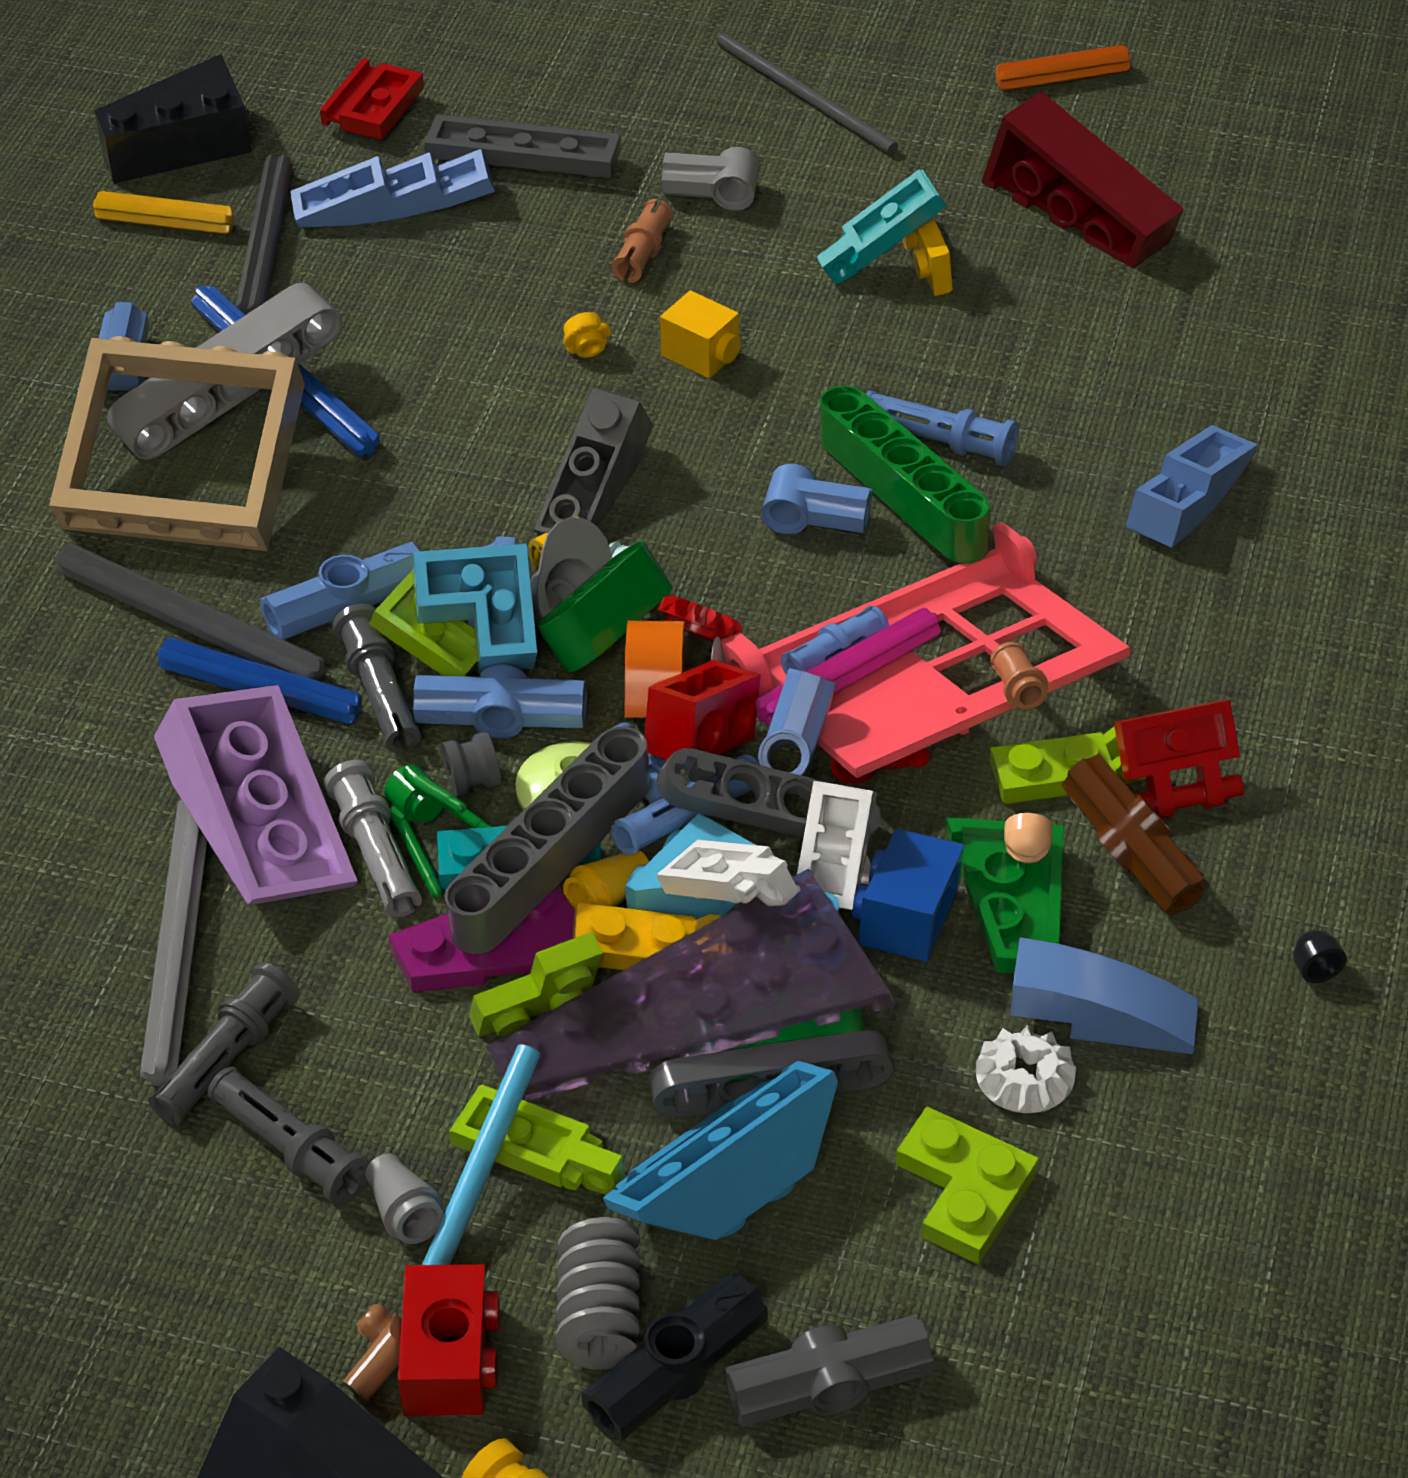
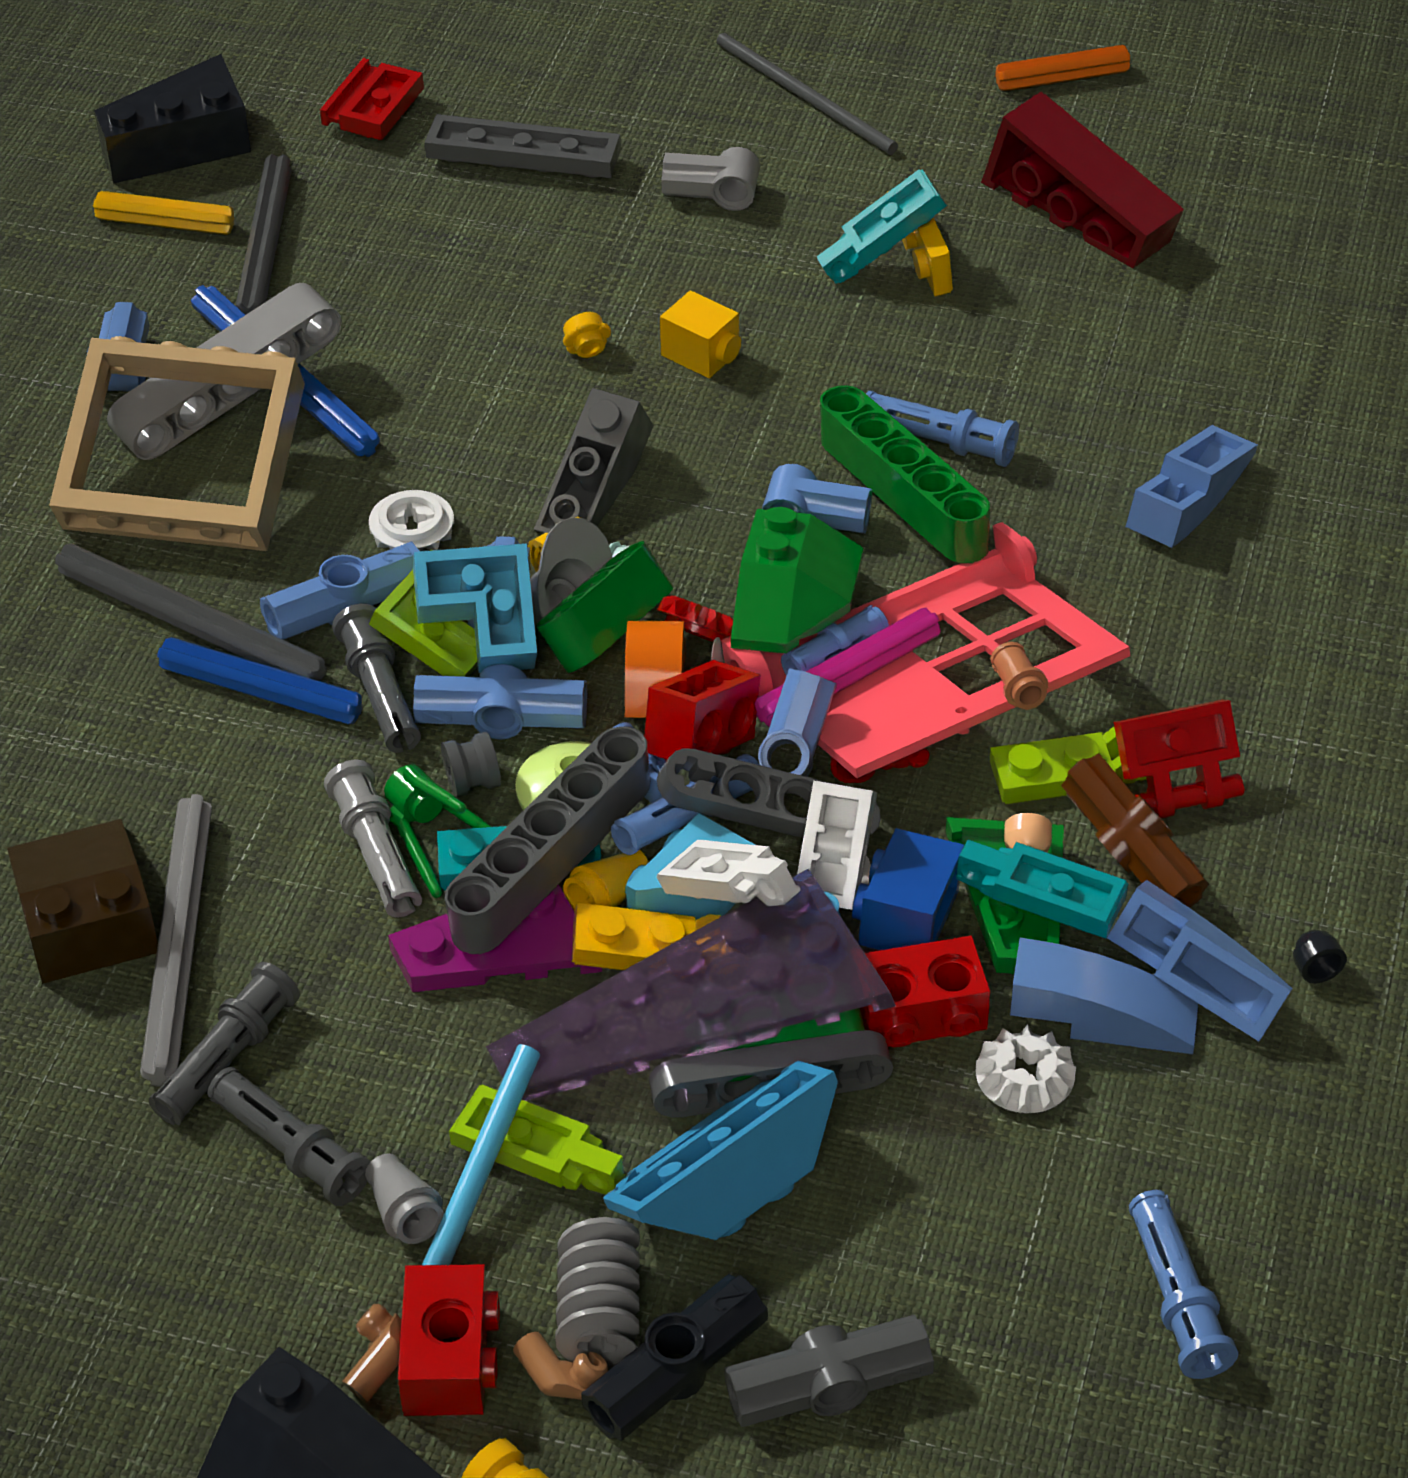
lavender slope [154,685,358,905] -> none
medium blue slope [290,149,495,227] -> none
lime plate [469,931,603,1037] -> none
nougat pin [611,199,674,283] -> none
lime plate [896,1106,1039,1265] -> none
none -> dark brown slope [7,819,158,984]
none -> white gear [369,490,455,551]
none -> medium nougat arm [513,1332,608,1400]
none -> green wedge [731,507,864,654]
none -> red brick [852,935,990,1047]
none -> teal hinge [956,840,1129,939]
none -> medium blue slope [1107,880,1293,1041]
none -> medium blue pin [1129,1190,1238,1379]

